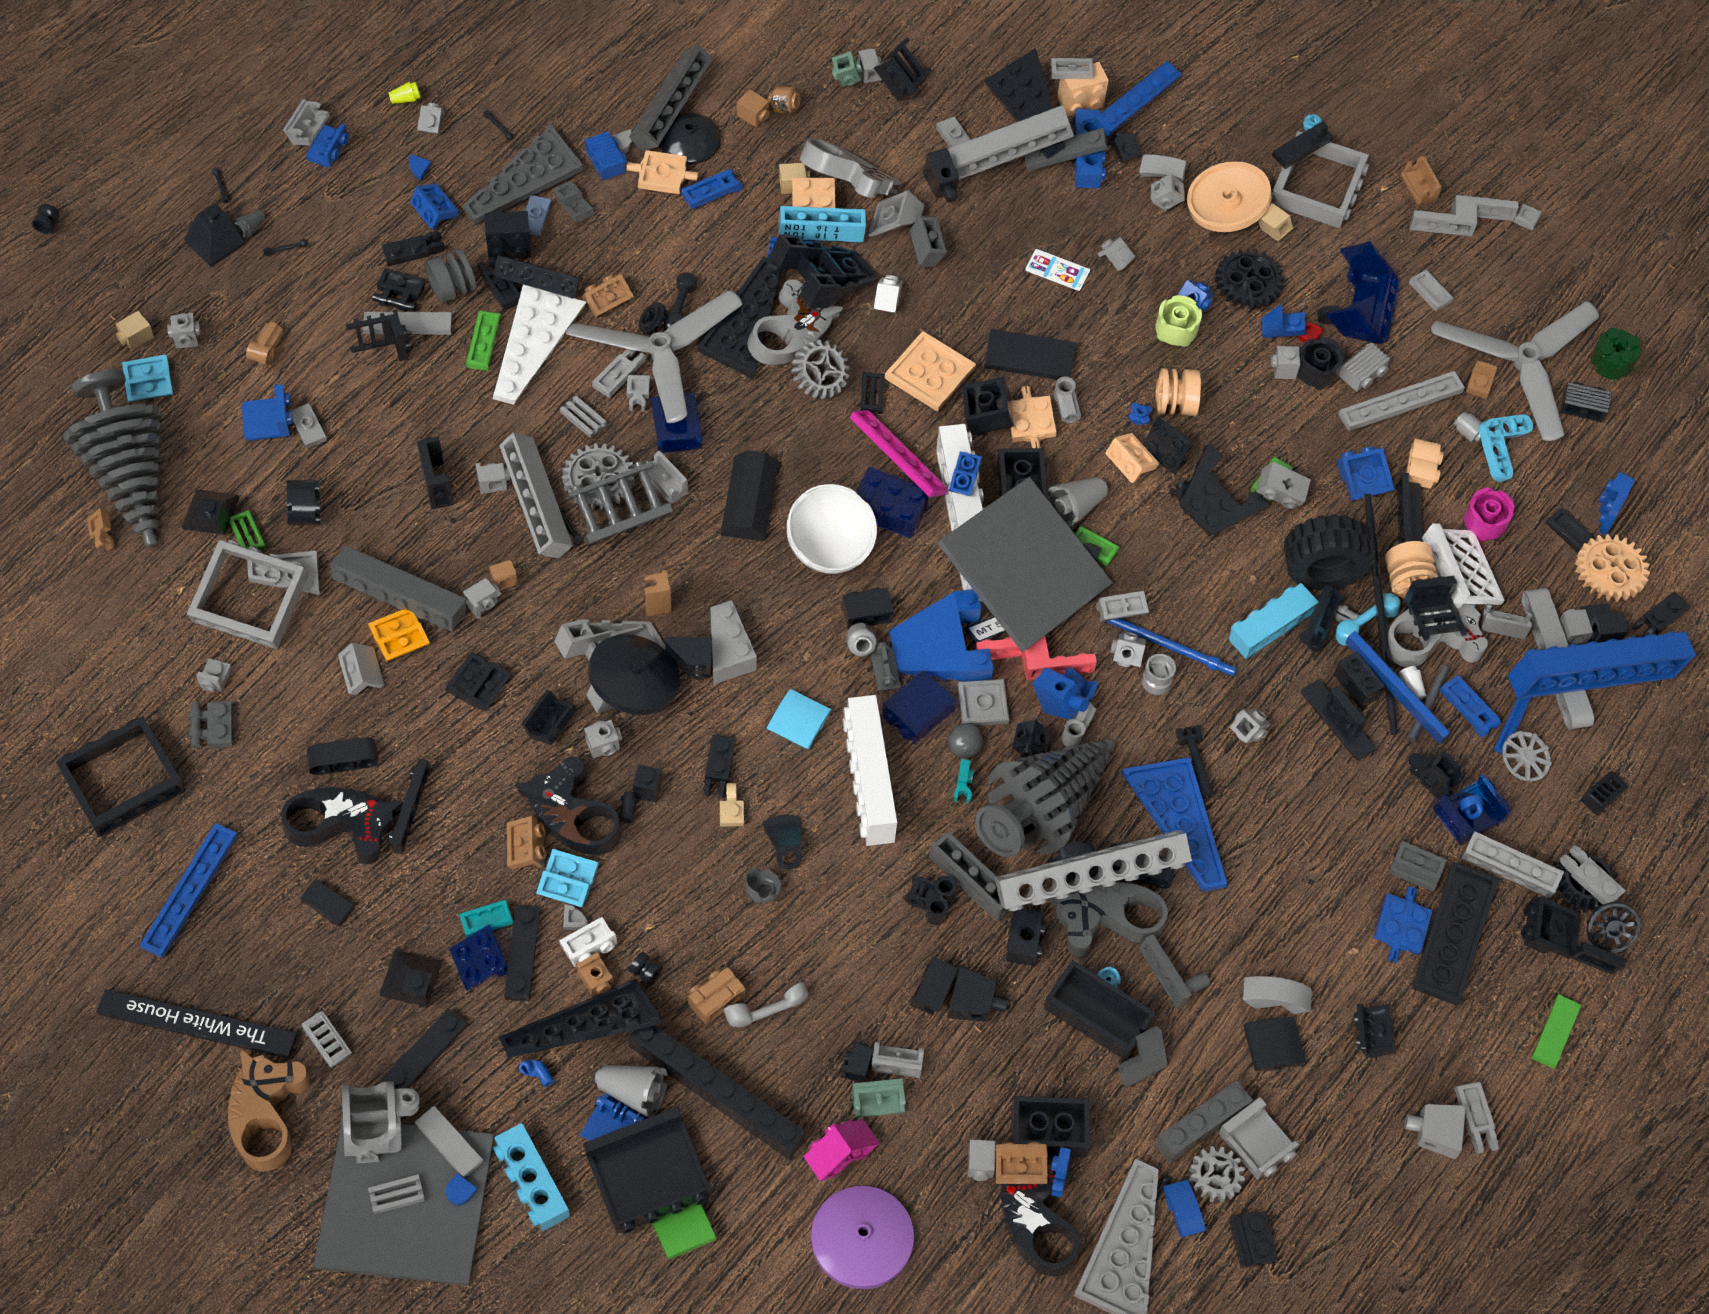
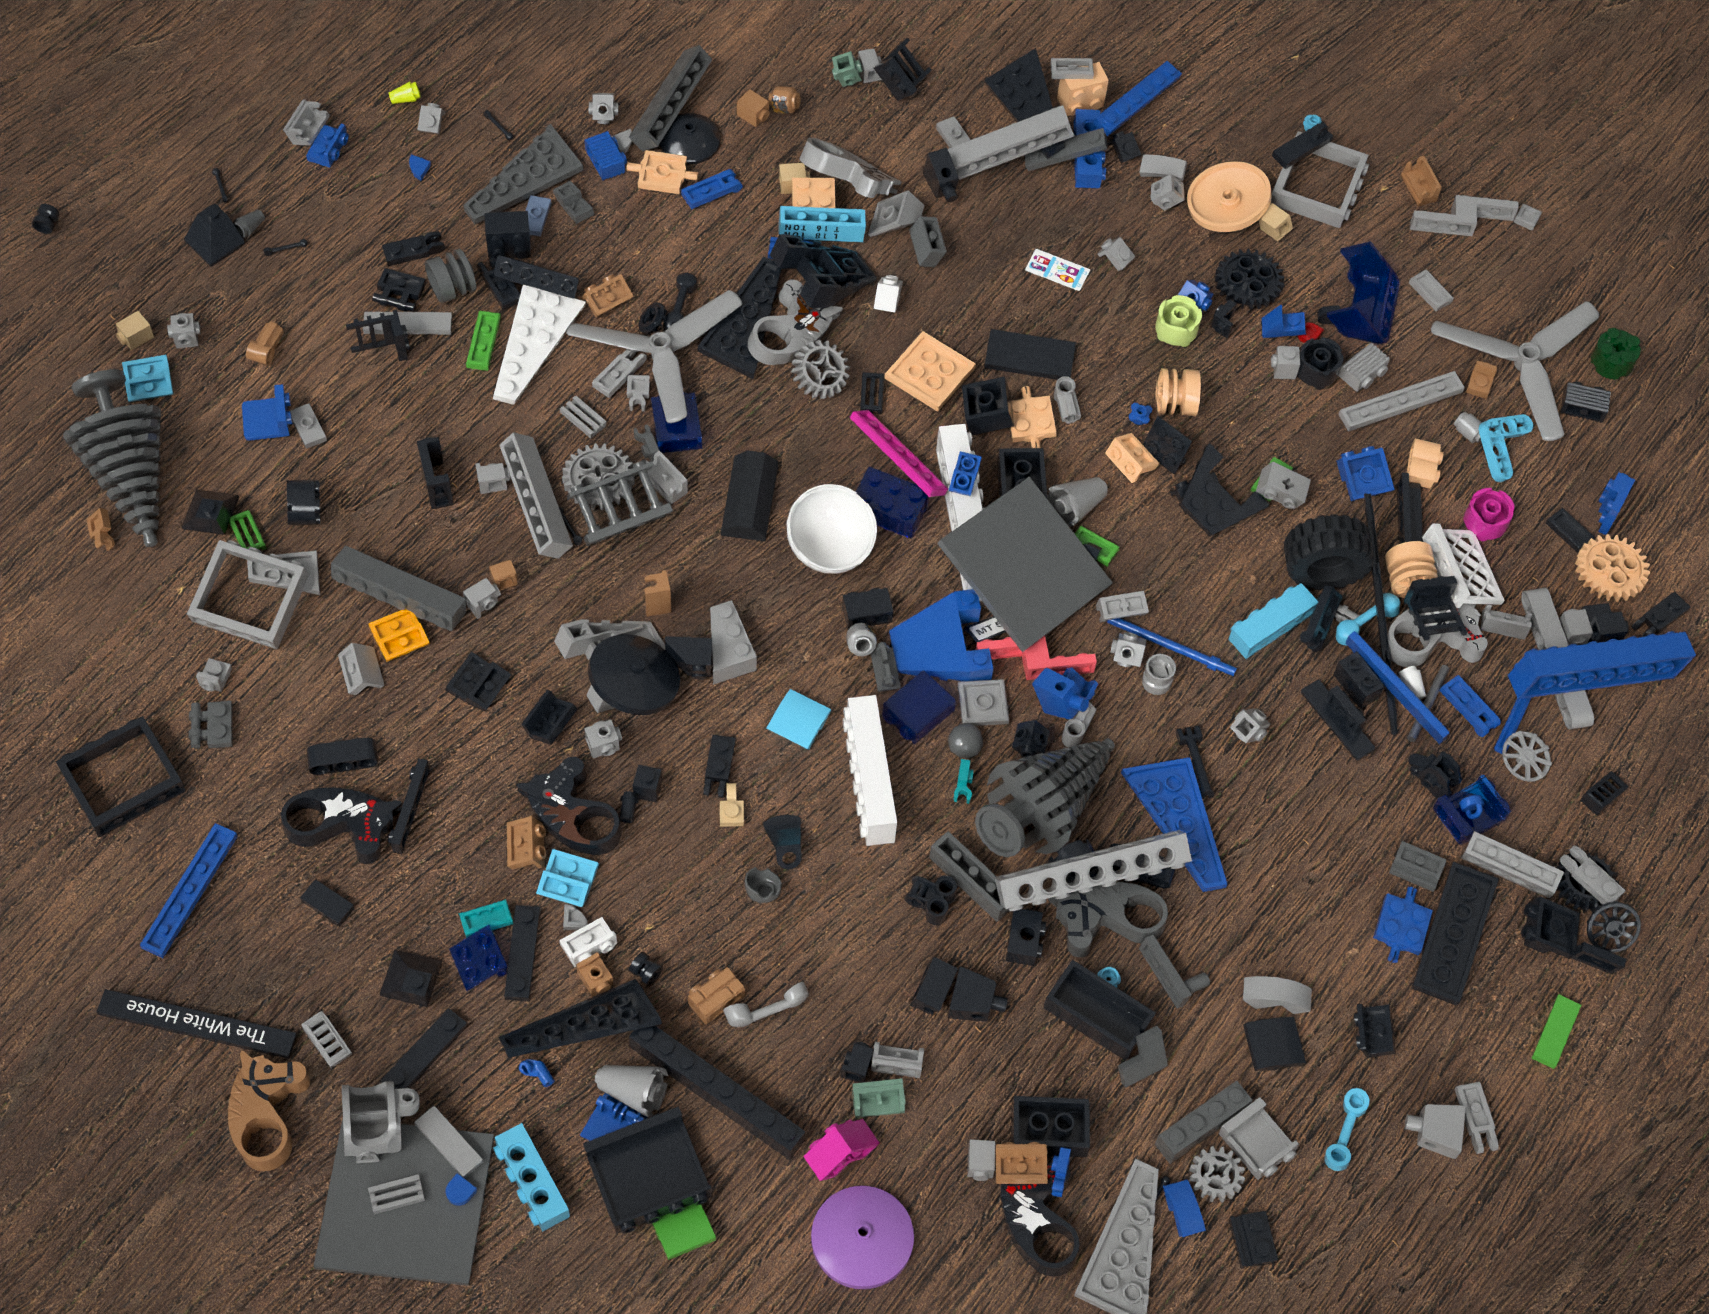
blue bracket [410,183,459,230] -> none
none -> light grey brick [589,93,618,124]
none -> dark grey plate [634,425,659,462]
none -> black bracket [1211,299,1237,338]
none -> medium azure piece [1324,1088,1369,1171]

